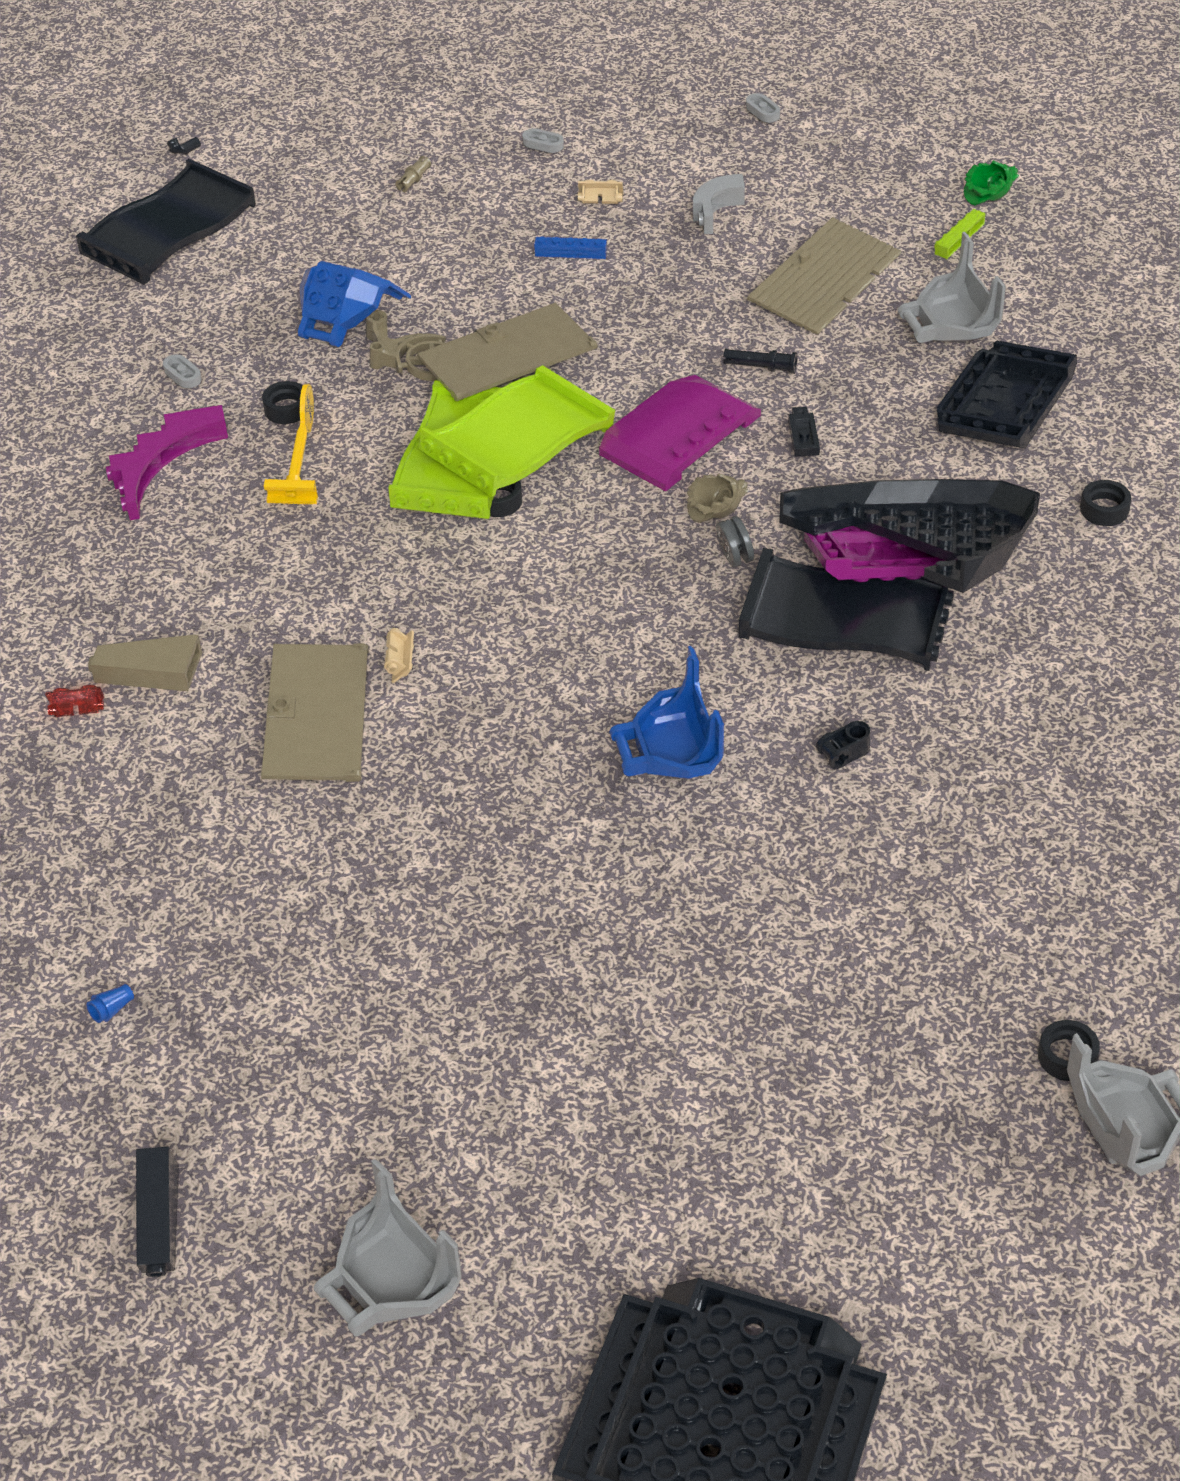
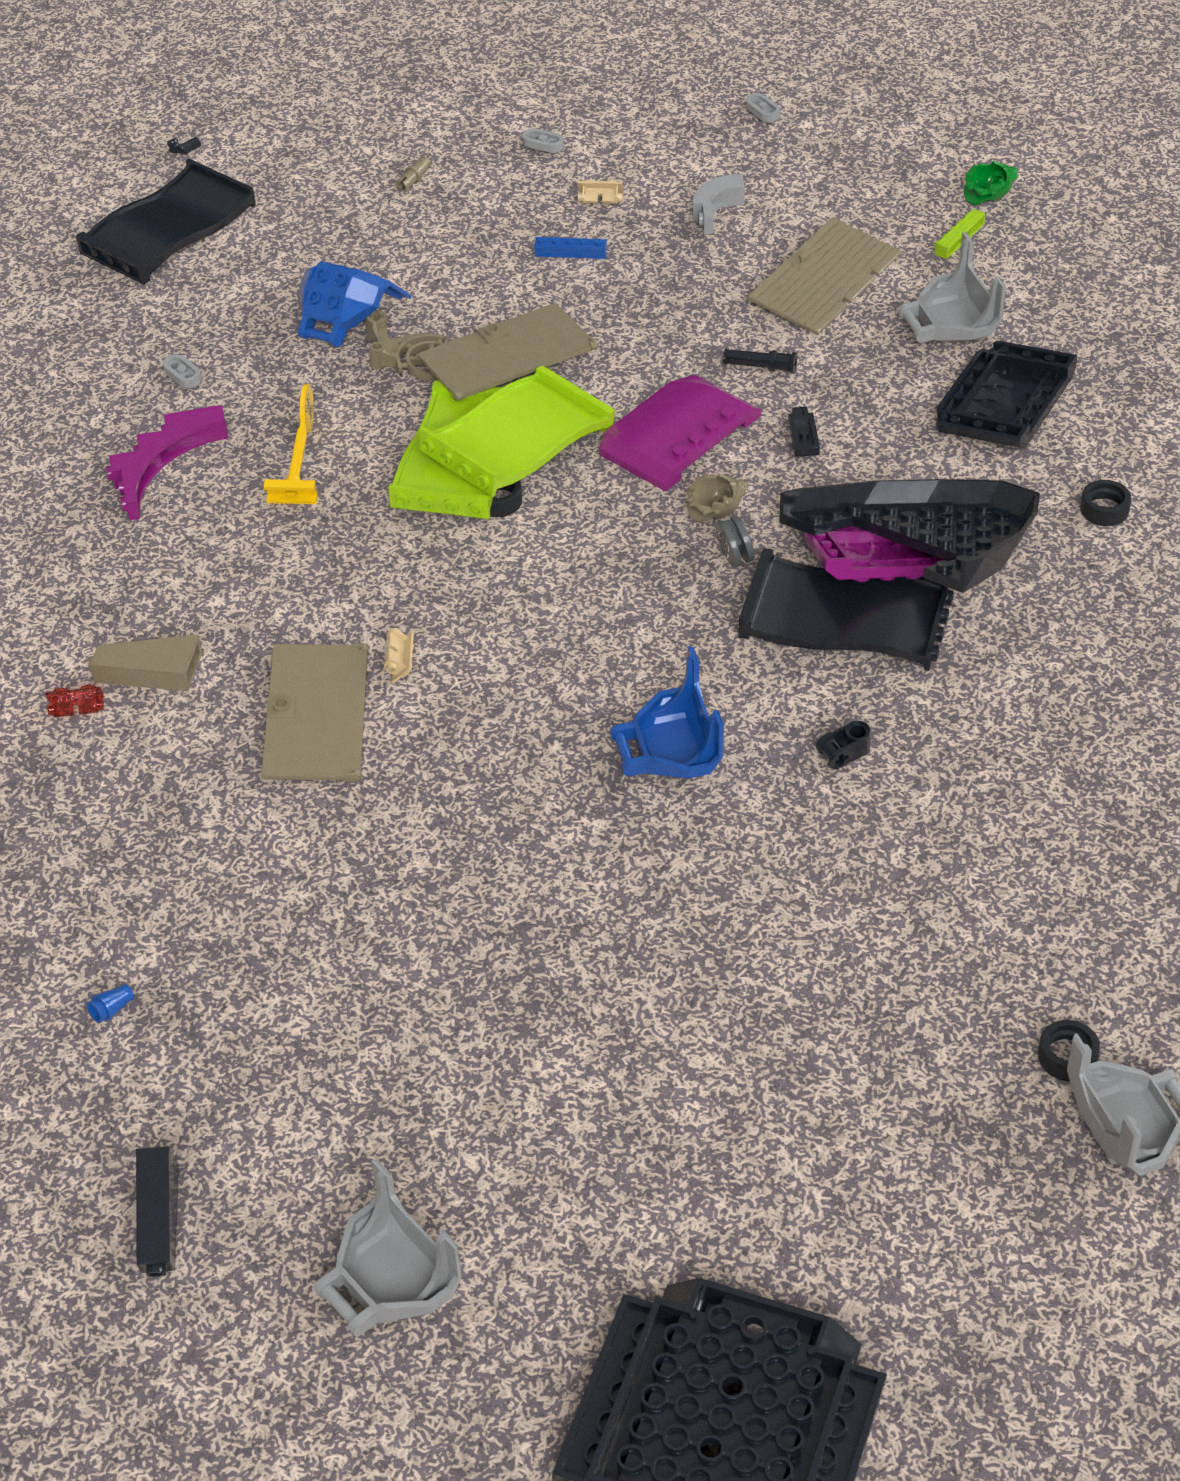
black tyre [262,381,303,424] -> none

